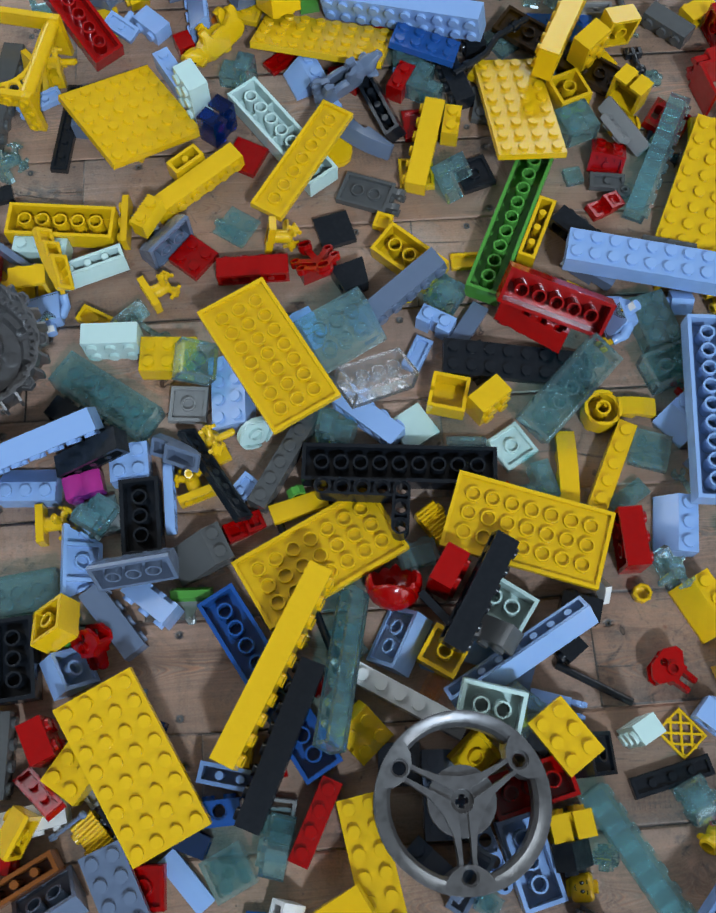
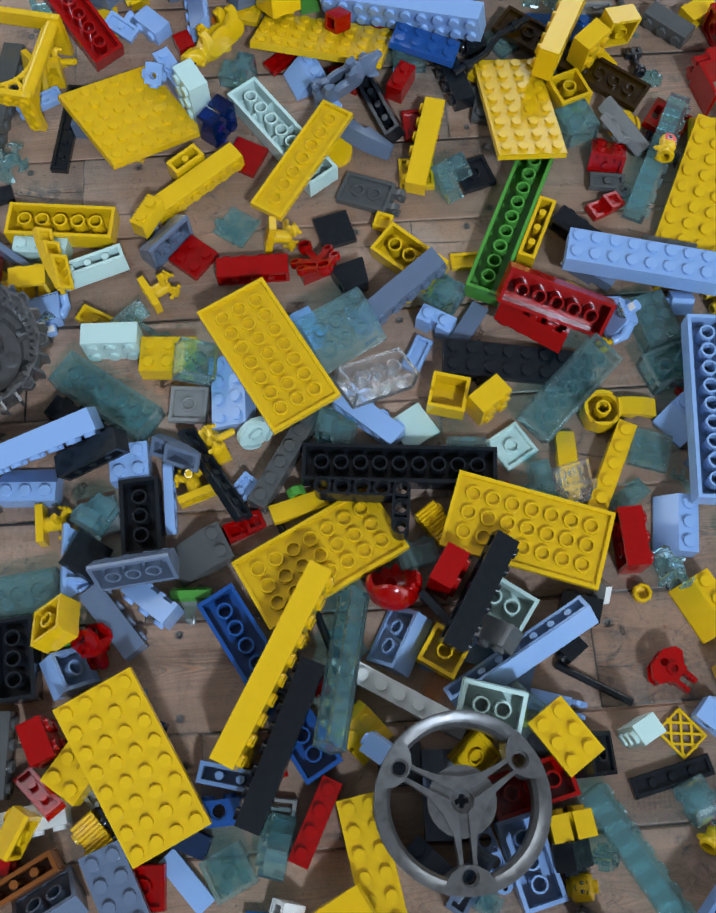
sand blue hinge [48,810,87,842] -> none
dark pink brick [61,468,107,505] -> none
yellow tile [117,195,133,250] -> none
clear light blue brick [405,59,443,104] -> none
yellow brick [440,104,462,147] -> none
clear light blue tile [561,166,584,187] -> none
yellow piece [605,63,654,117] -> none
none -> black tile [58,529,114,584]
none -> light blue brick [142,61,167,89]
none -> red brick [325,6,351,35]
none -> light blue brick [359,731,394,766]
none -> clear slope [551,458,597,503]
none -> yellow animal [653,133,677,163]

